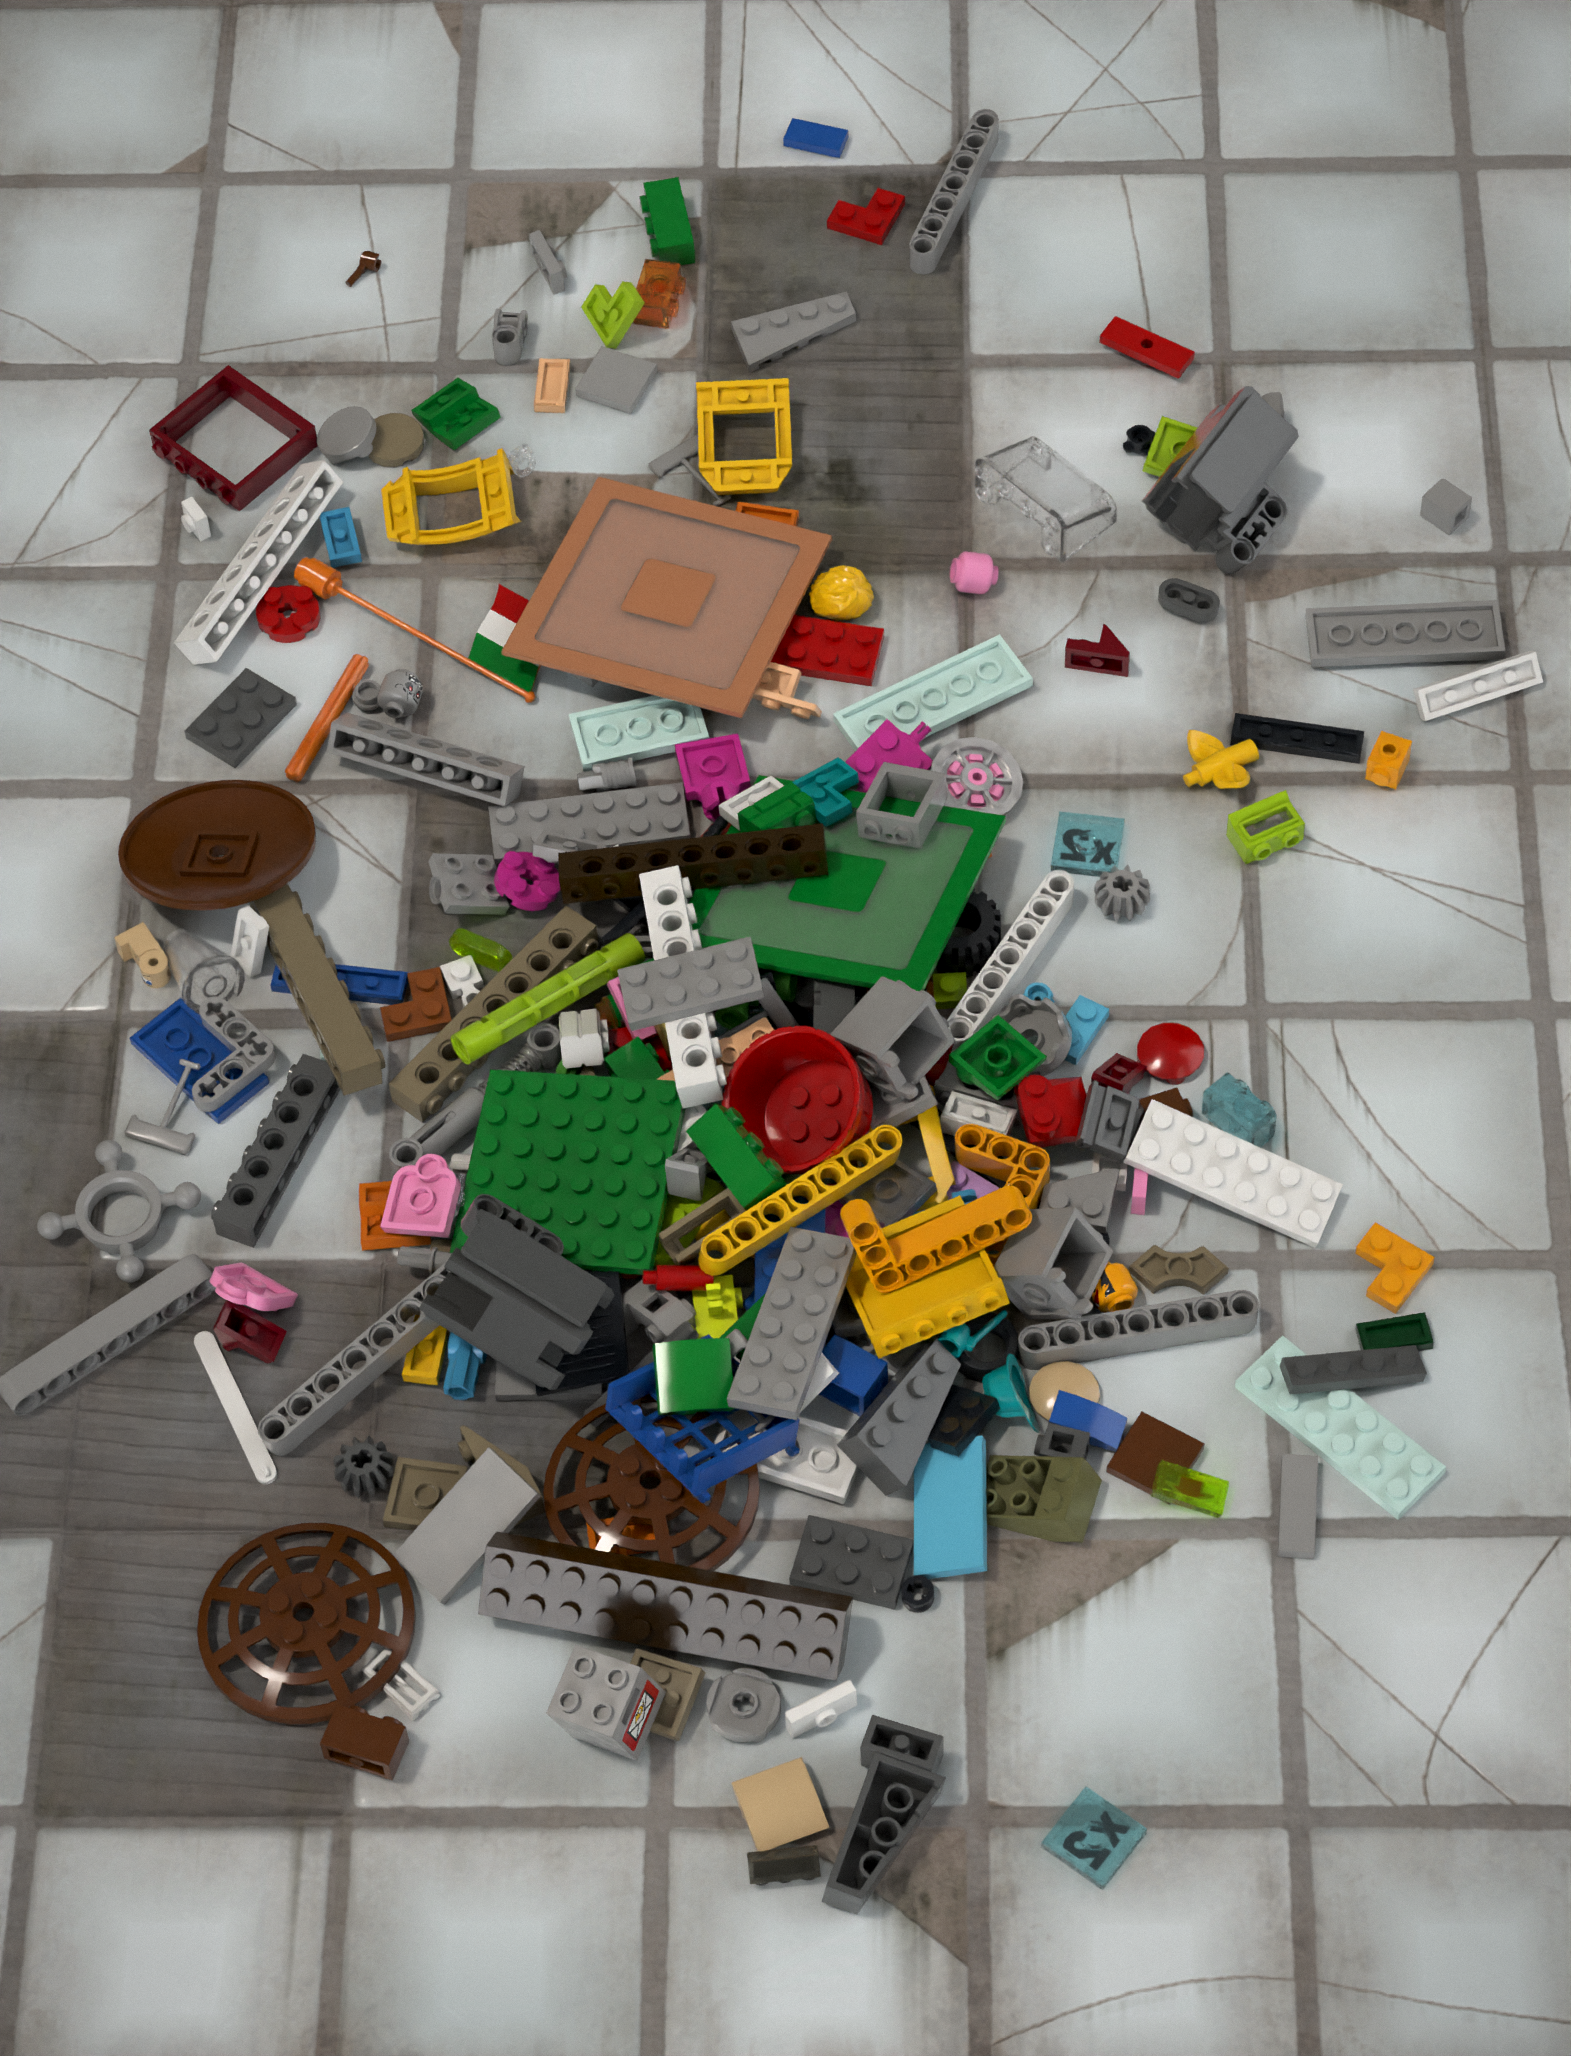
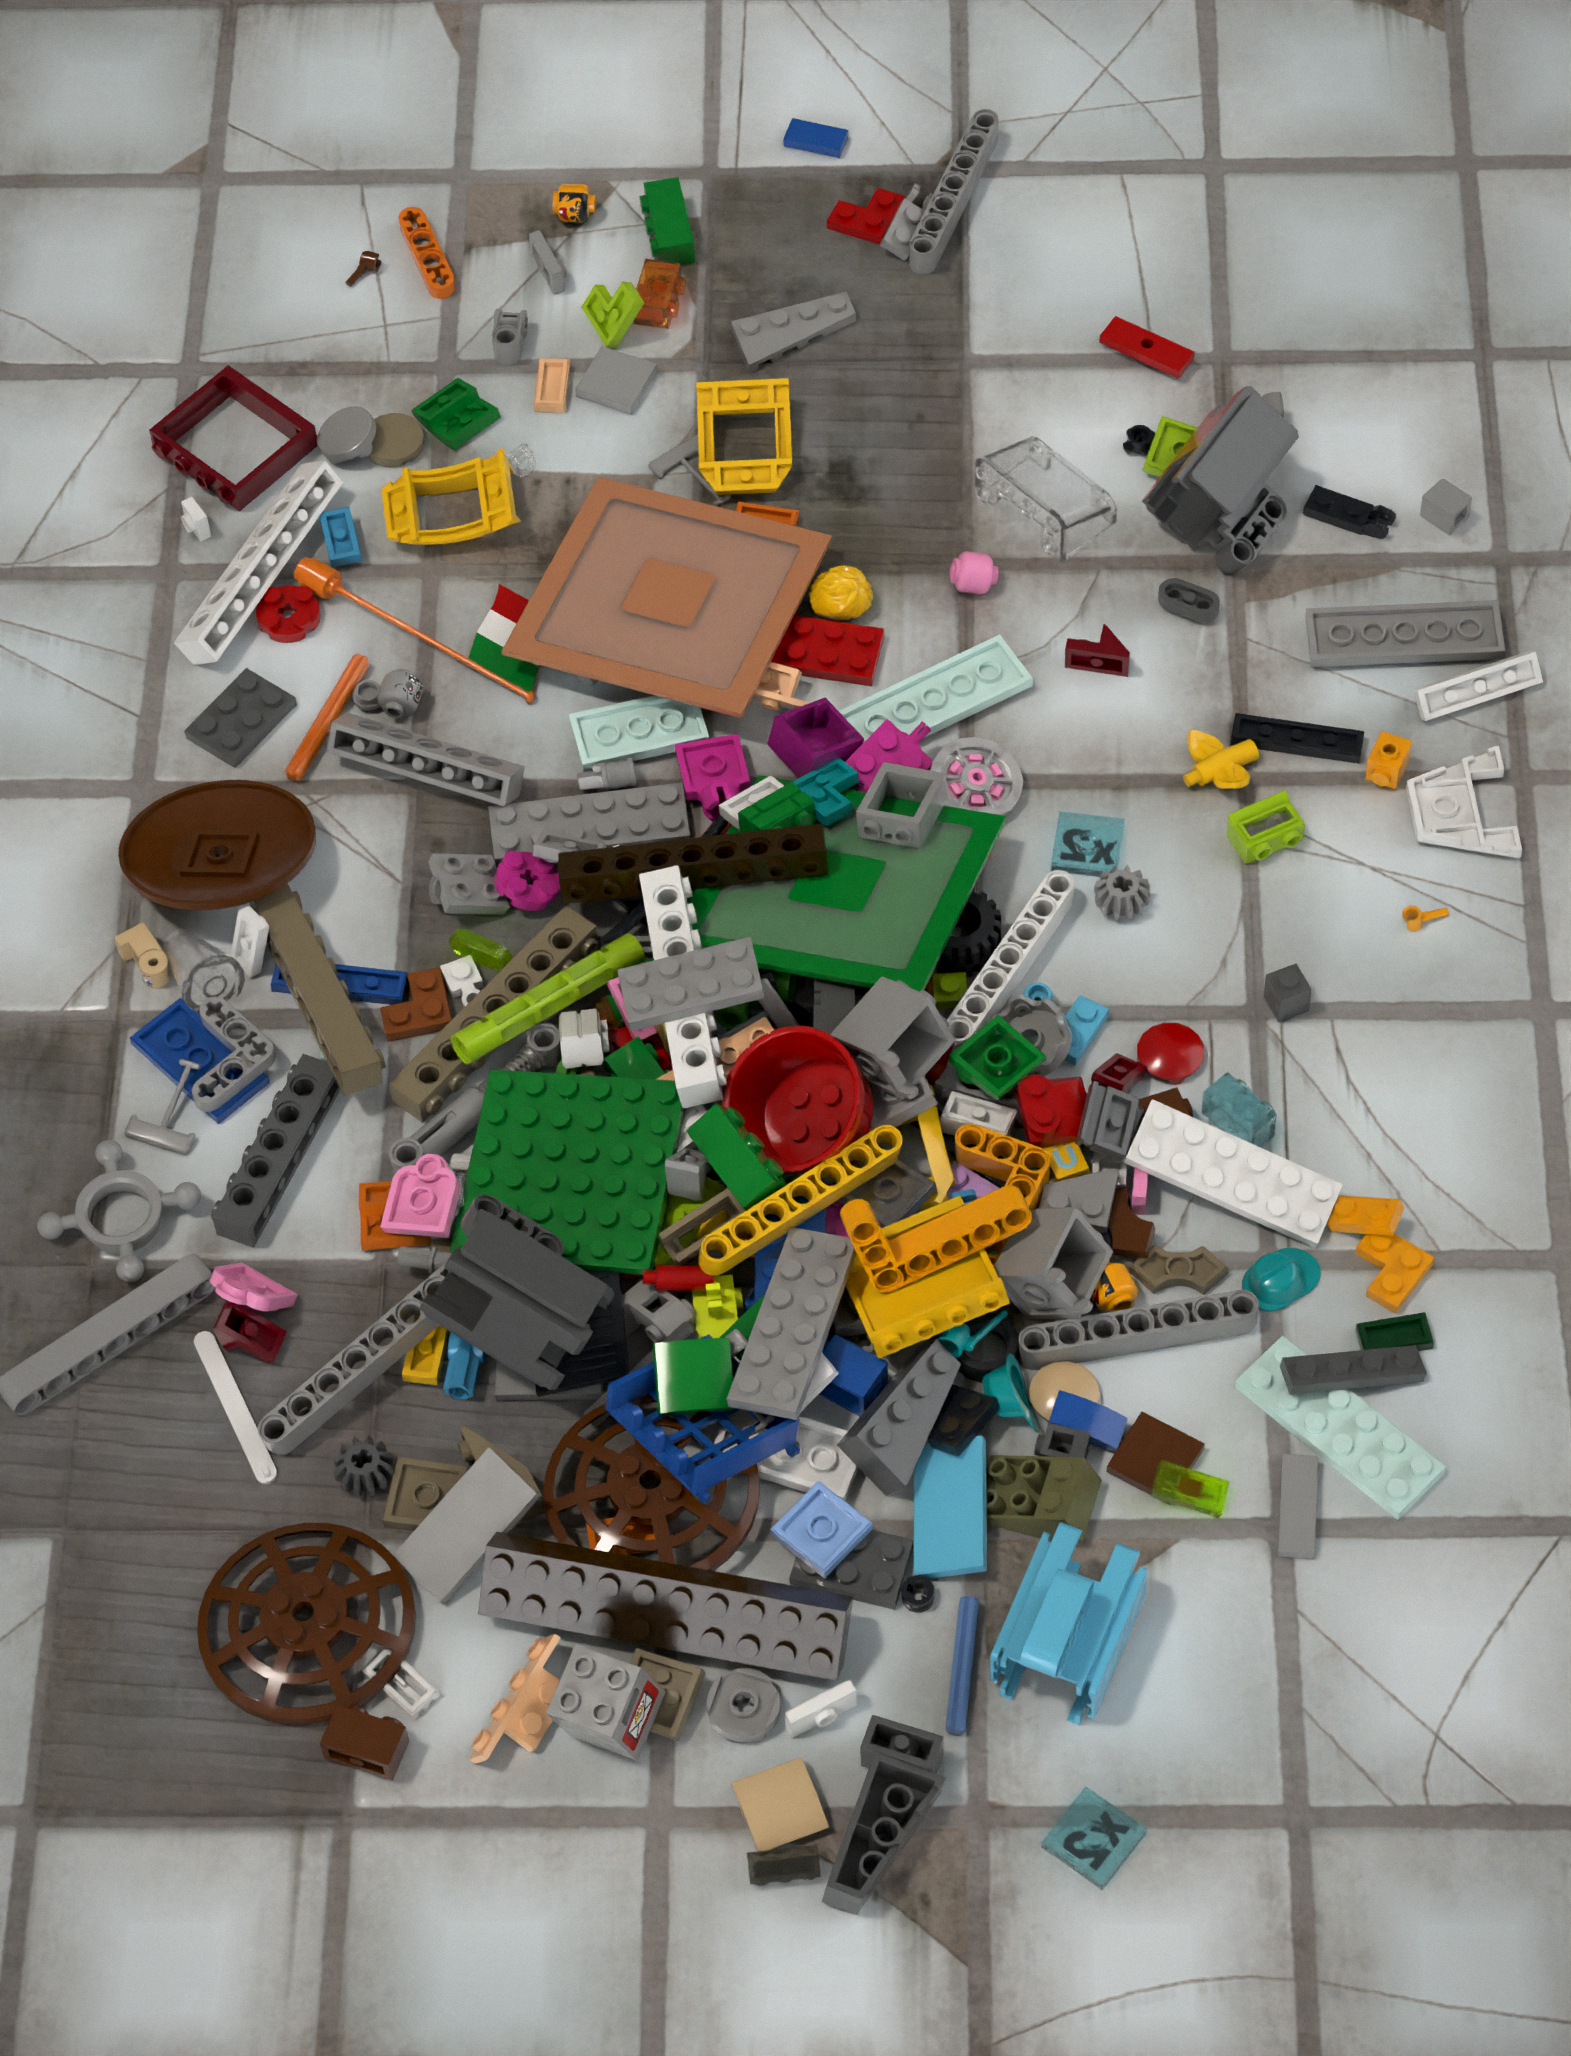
none -> orange beam [398,207,455,299]
none -> light nougat bracket [469,1634,561,1764]
none -> light orange head [552,184,596,223]
none -> magenta container [767,697,864,778]
none -> light blue tile [770,1481,873,1579]
none -> light grey hinge [880,183,933,261]
none -> medium blue axle [946,1596,979,1735]
none -> medium azure piece [990,1522,1148,1725]
none -> yellow brick [1042,1141,1089,1183]
none -> reddish brown tile [1107,1189,1156,1258]
none -> teal piece [1242,1248,1321,1311]
none -> dark grey brick [1264,963,1311,1023]
none -> black hinge [1303,485,1396,540]
none -> light orange plate [1327,1195,1404,1236]
none -> light orange hand [1402,906,1449,932]
none -> white wing [1406,746,1522,858]

